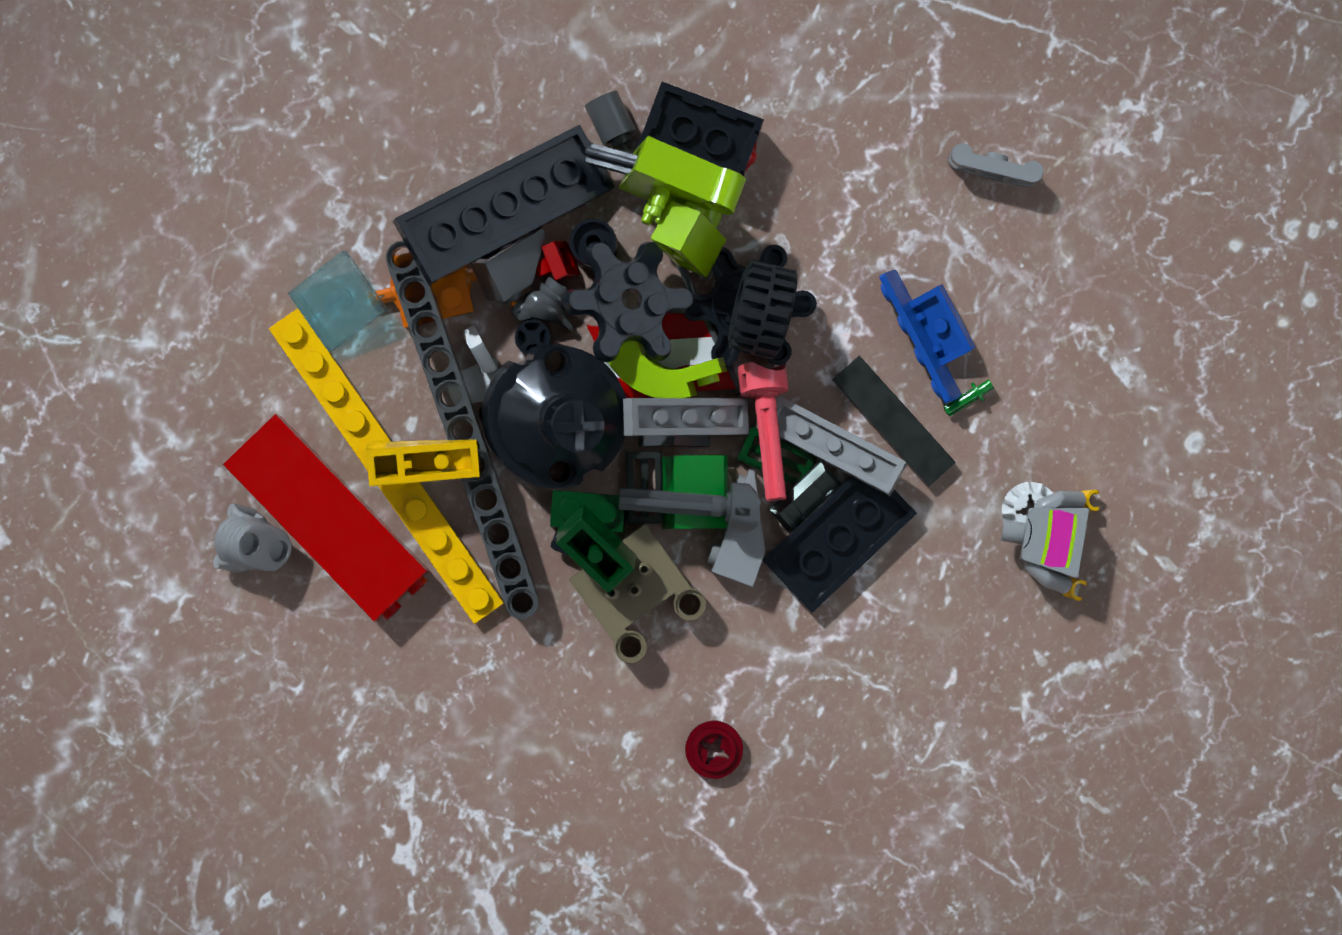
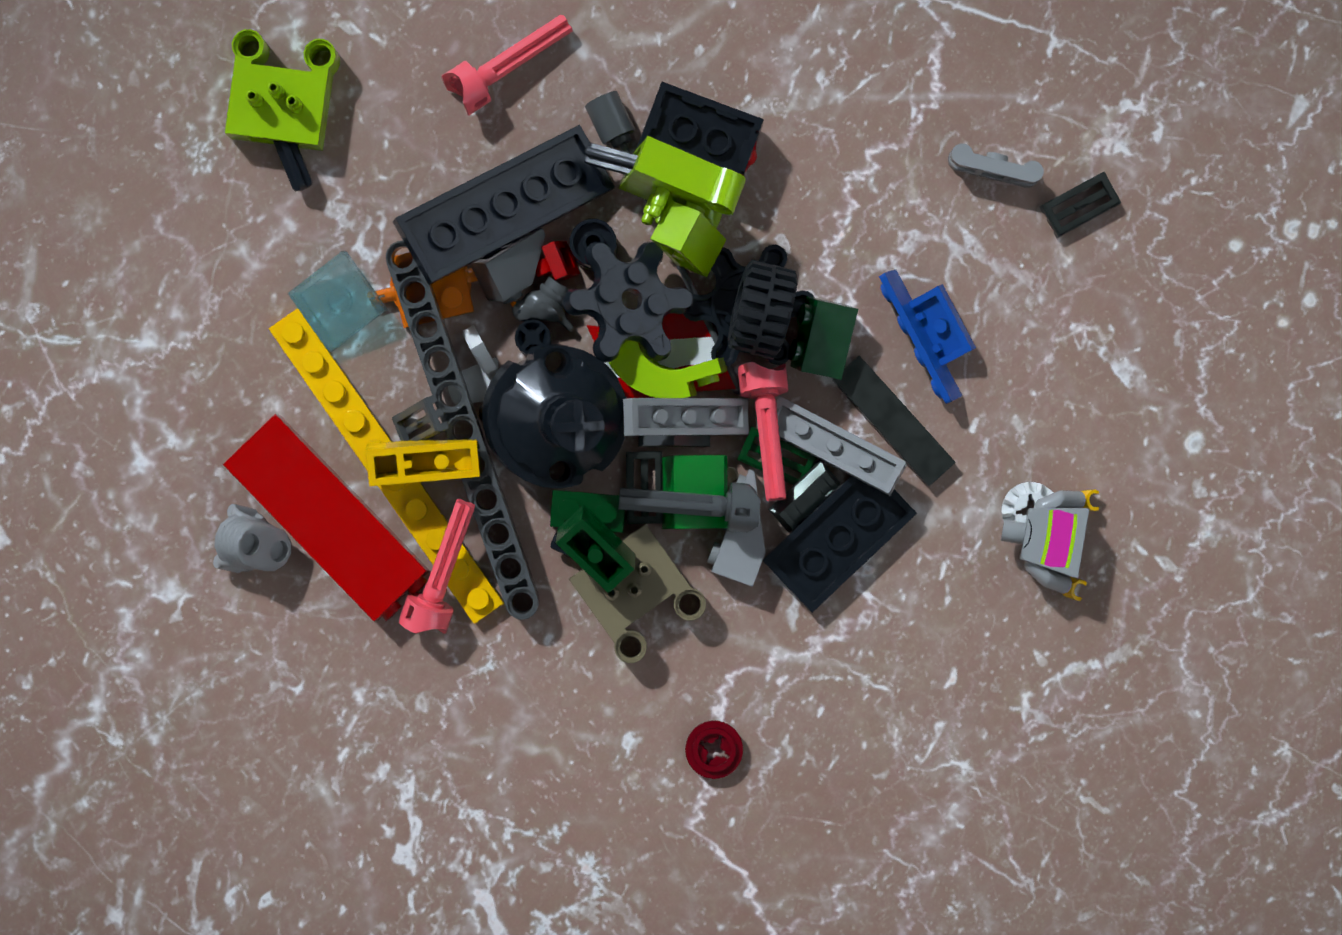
green piece [943,379,994,417] -> none
none -> lime piece [225,29,340,192]
none -> dark grey tile [392,394,449,441]
none -> coral piece [399,499,475,634]
none -> coral piece [441,14,573,116]
none -> dark green brick [789,296,858,380]
none -> pearl dark grey tile [1040,172,1121,238]

